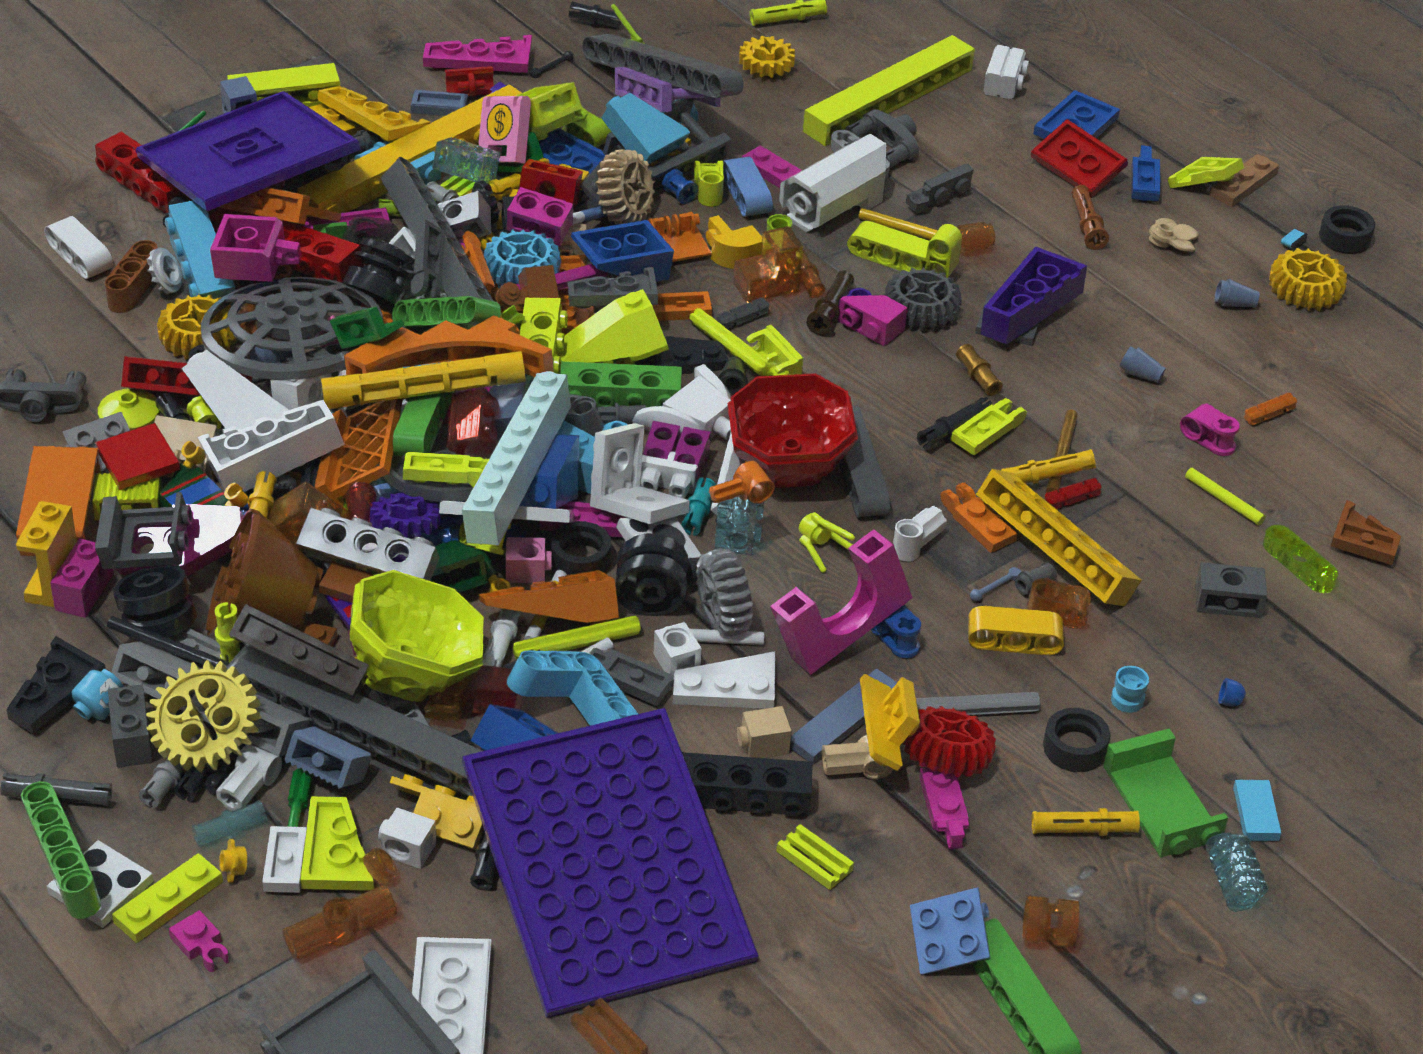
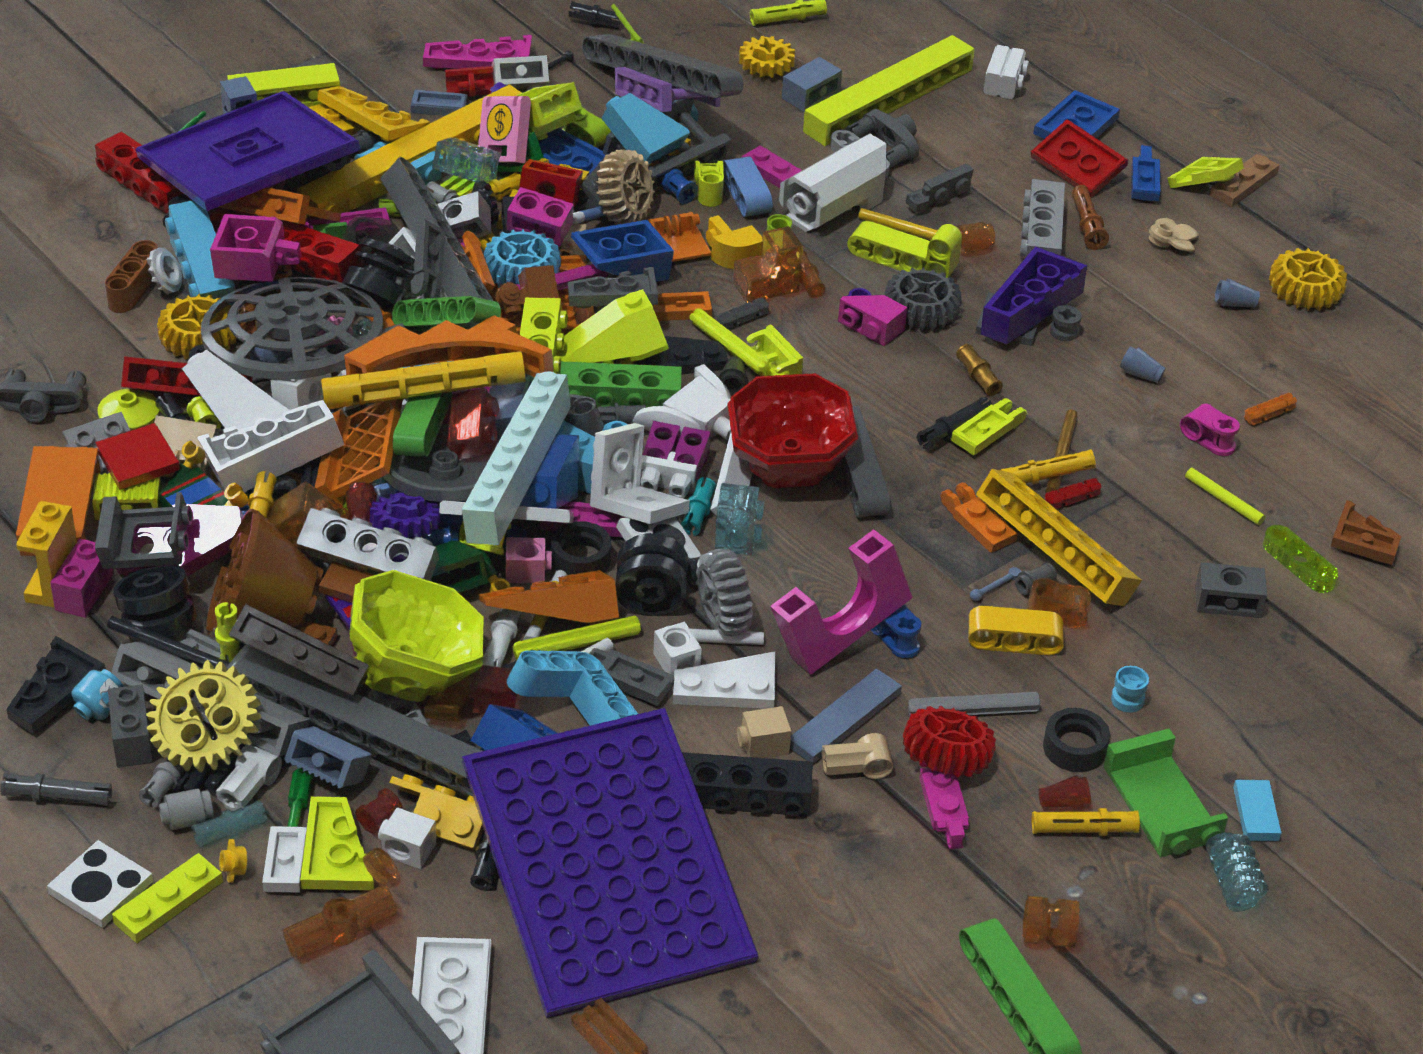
bright green beam [21,781,101,919] -> none
white beam [44,216,113,279] -> none
dark pink plate [169,910,229,972] -> none
green panel [330,306,404,349] -> none
neon yellow hinge [403,452,489,488] -> none
lime hand [501,305,525,330] -> none
orange axle [709,461,775,504] -> none
neon yellow tile [776,824,854,890] -> none
neon yellow plant [799,512,855,573] -> none
dark brown pin [806,270,854,335] -> none
yellow bracket [860,674,920,771] -> none
white piece [893,506,947,562] -> none
medium blue hinge [910,887,990,975] -> none
blue hinge [1218,678,1246,706] -> none
medium azure piece [1281,229,1308,252] -> none
black tyre [1319,205,1376,253] -> none
none -> light grey brick [159,789,214,830]
none -> clear red bush [355,788,403,834]
none -> white brick [491,55,549,91]
none -> sand blue brick [782,57,842,112]
none -> light grey brick [1020,179,1065,258]
none -> clear red cone [1038,775,1091,809]
none -> dark grey wheel [1050,305,1082,341]

